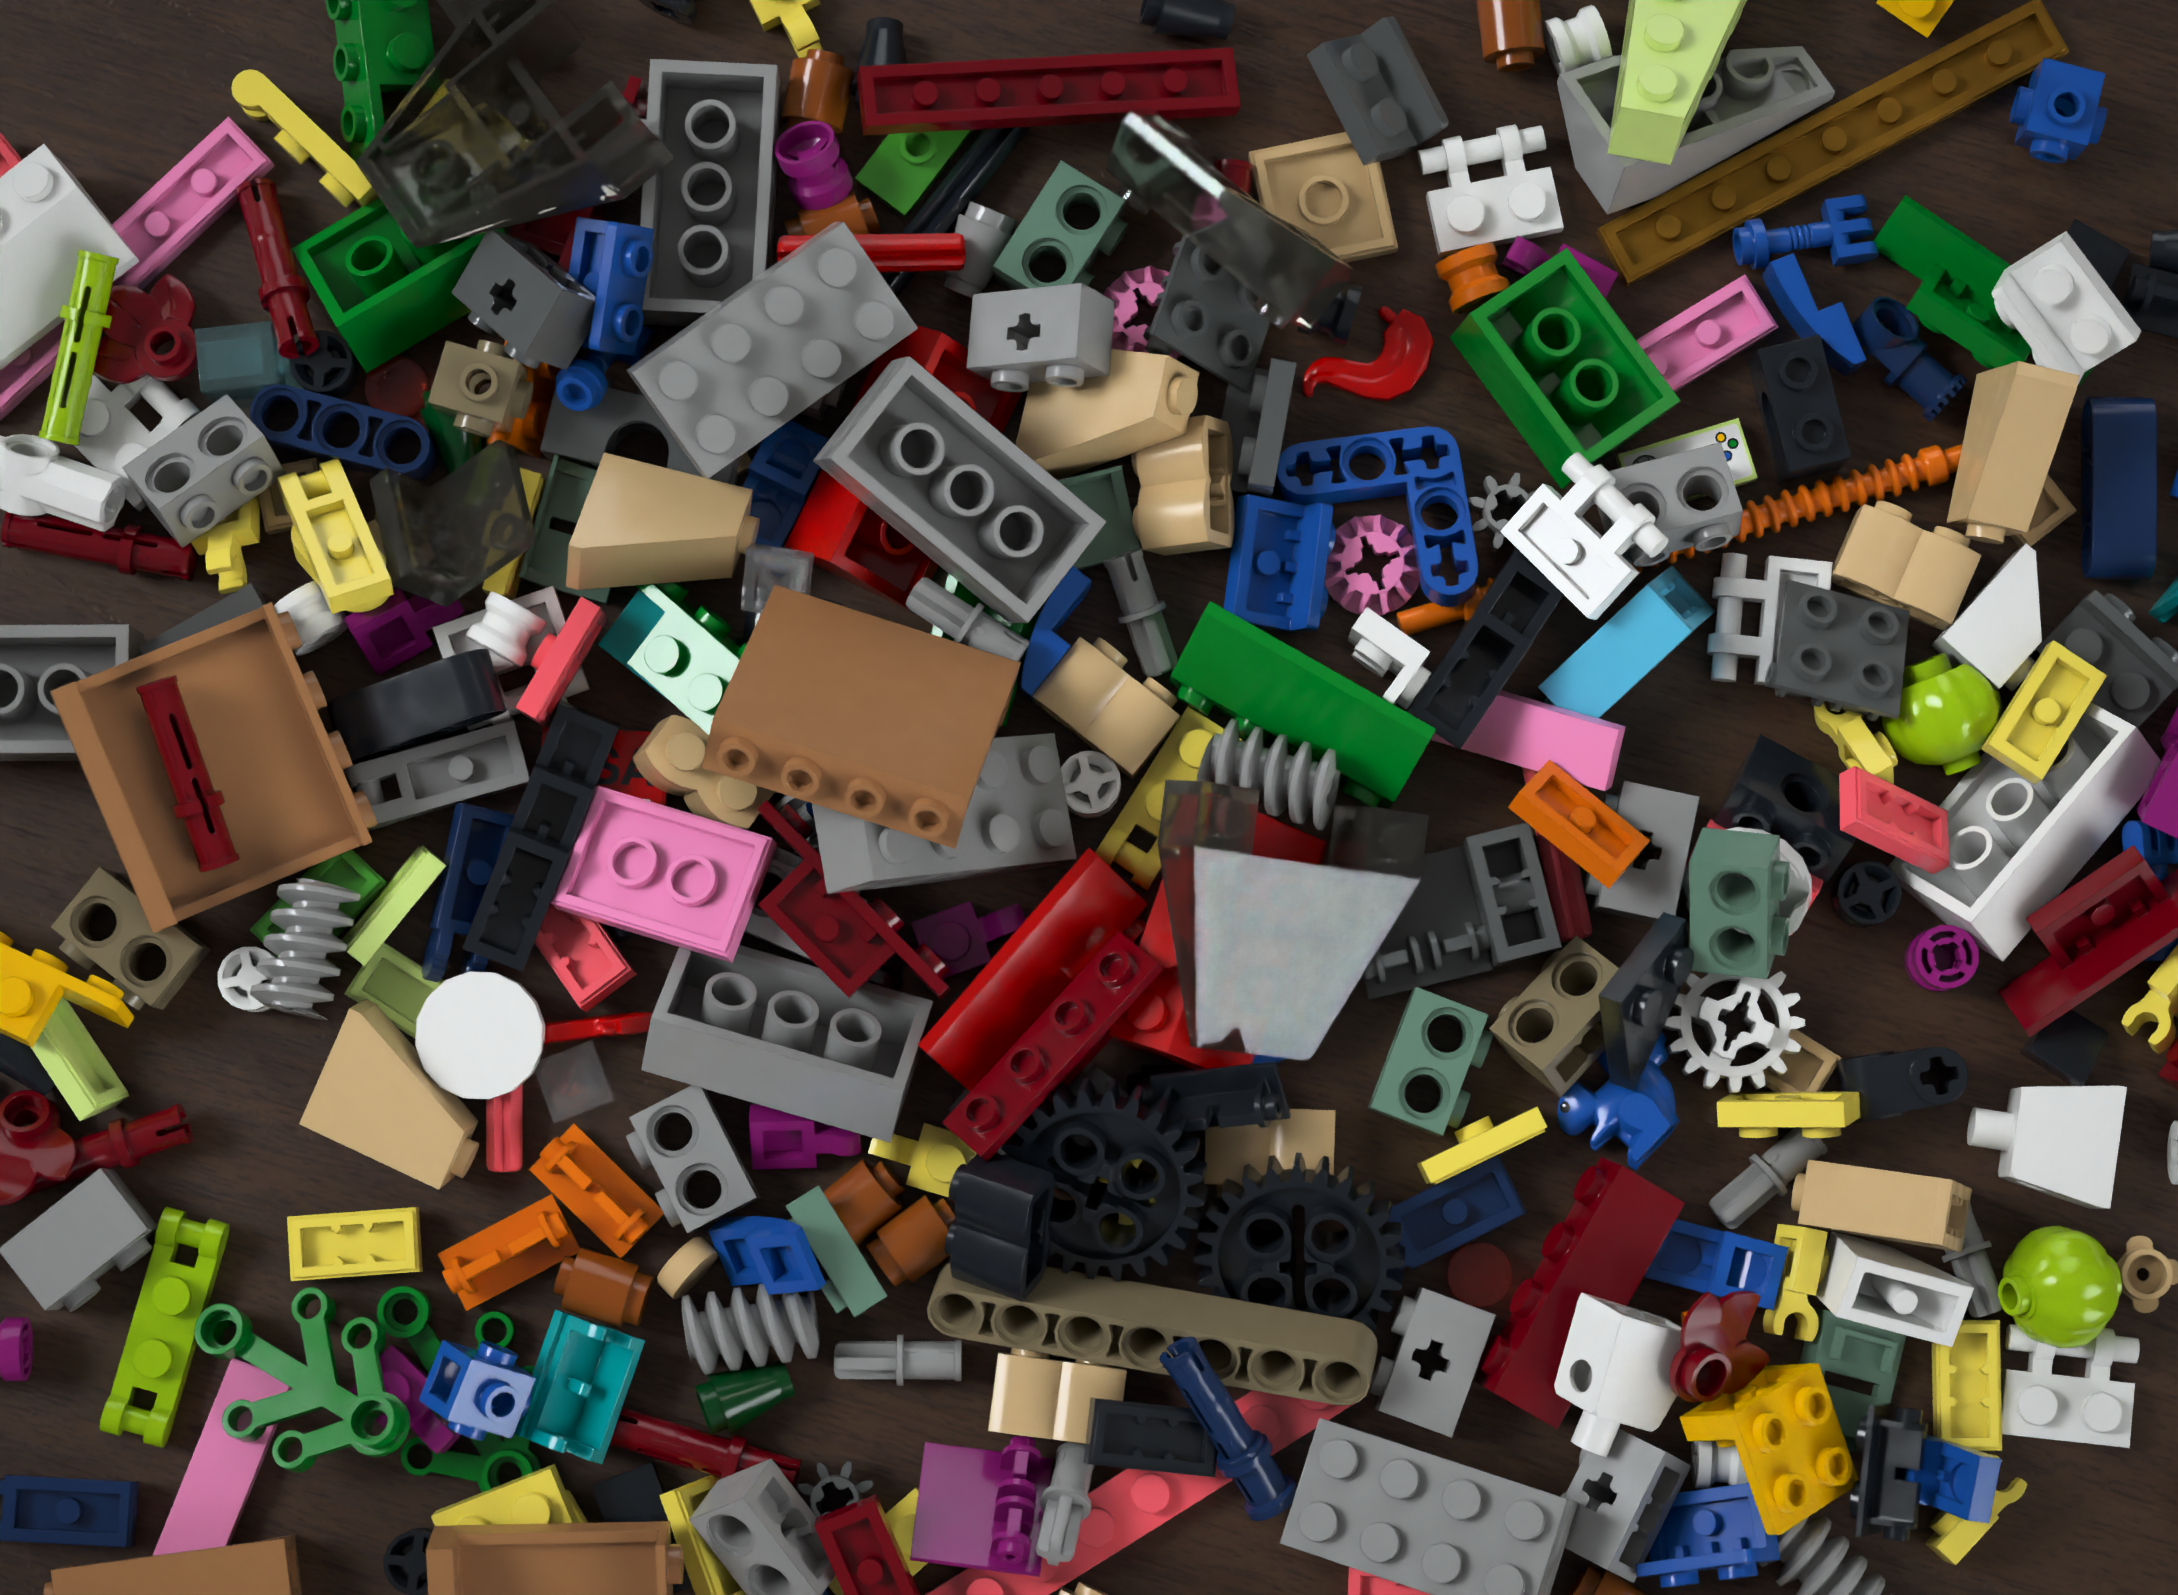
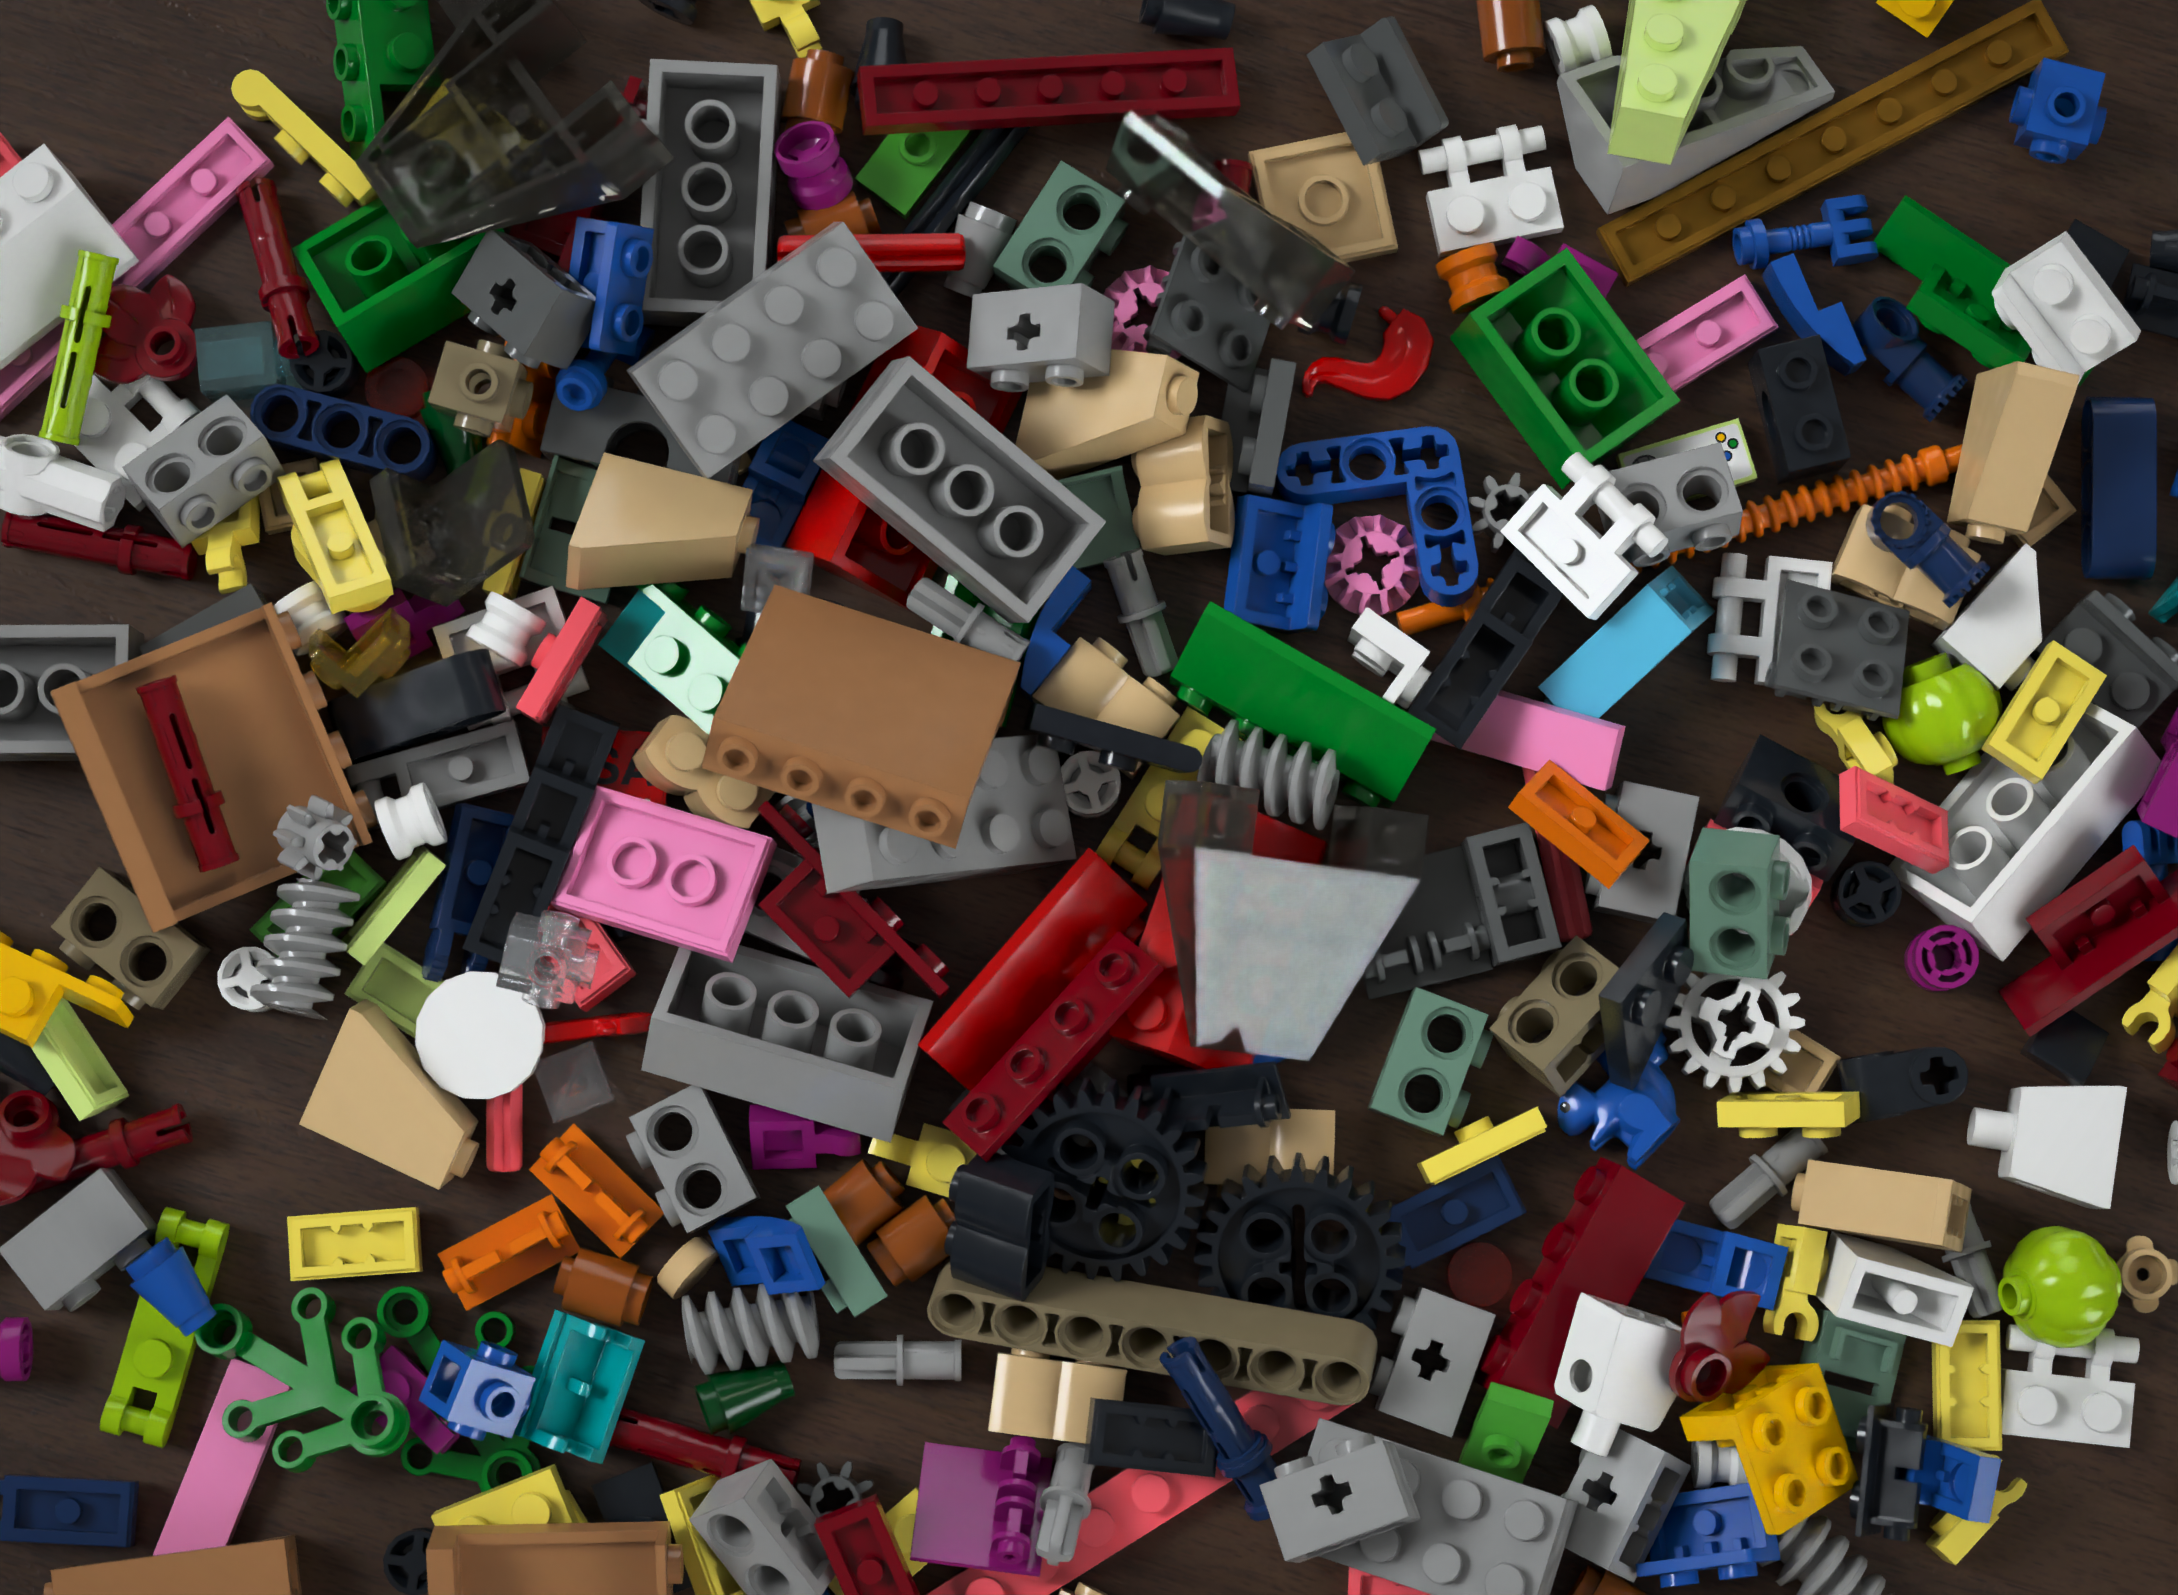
magenta plate [911,901,1026,980] -> none
none -> blue cone [125,1237,217,1337]
none -> light grey gear [273,795,357,881]
none -> clear yellow bracket [309,607,411,698]
none -> white wheel [374,782,447,860]
none -> clear brick [496,910,600,1009]
none -> black hinge [1024,703,1202,773]
none -> light grey brick [1259,1434,1421,1563]
none -> bright green plate [1458,1382,1554,1483]
none -> dark blue connector [1866,491,1991,608]

